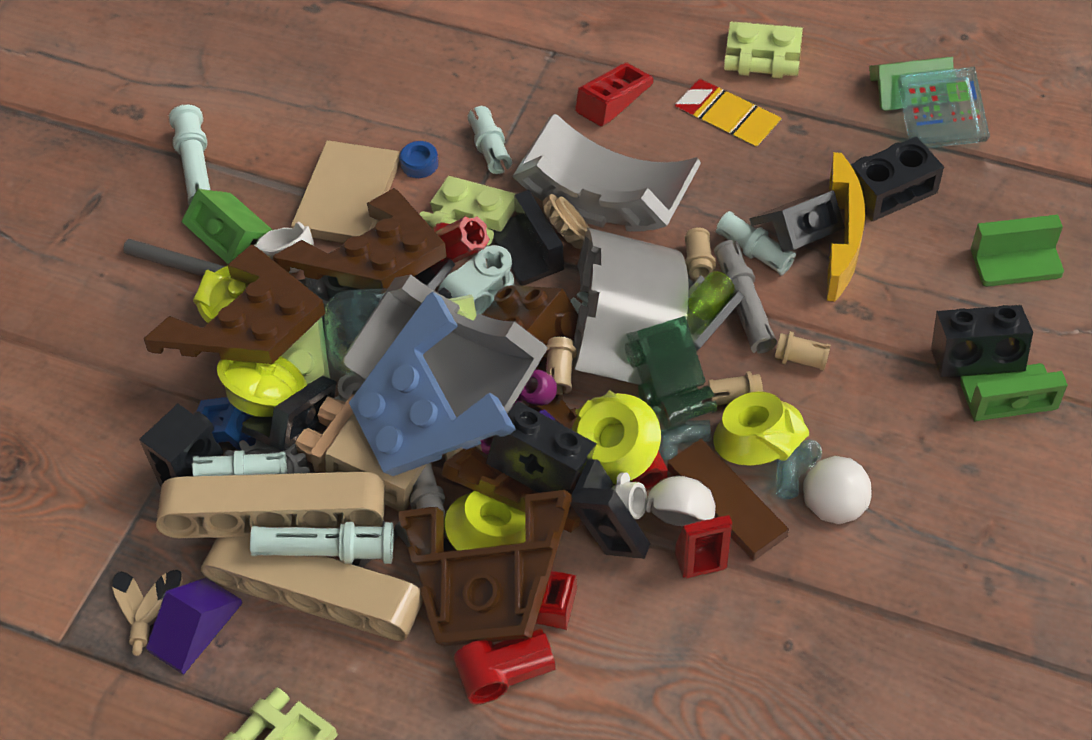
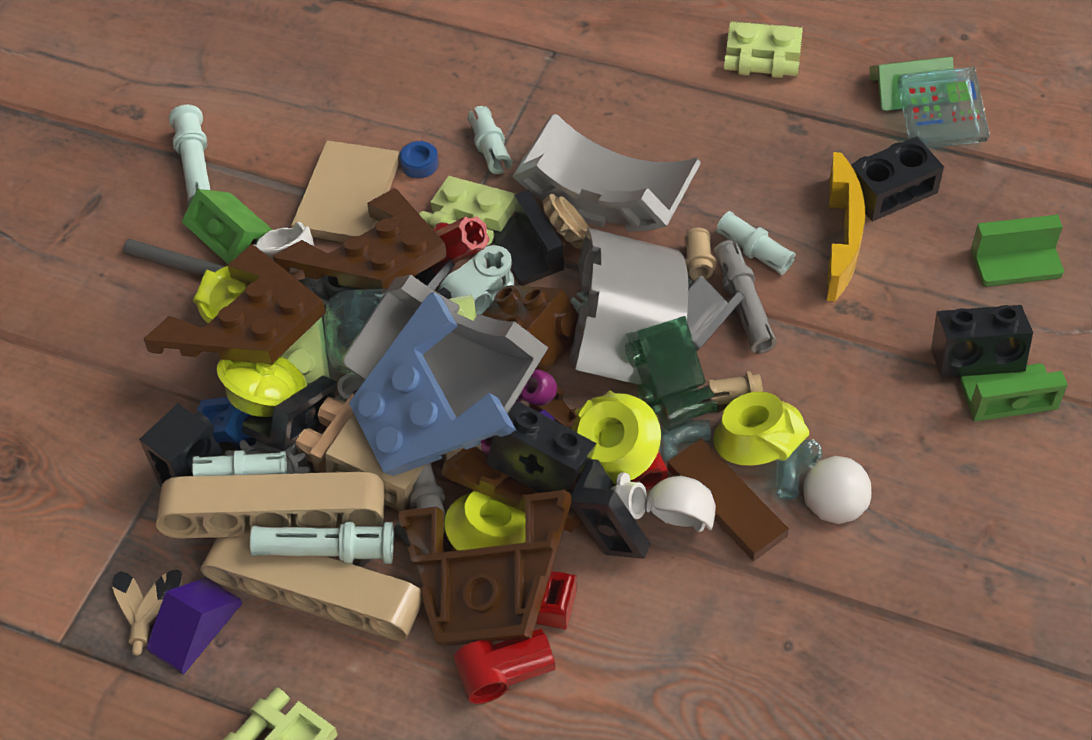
tan pin [544,337,577,395] -> none
red slope [575,62,654,127] -> none
yellow sticker [675,79,781,146] -> none
red slope [675,515,732,579] -> none
clear neon green piece [687,271,735,320] -> none
black panel [749,190,845,252] -> none
tan pin [774,331,831,371] -> none

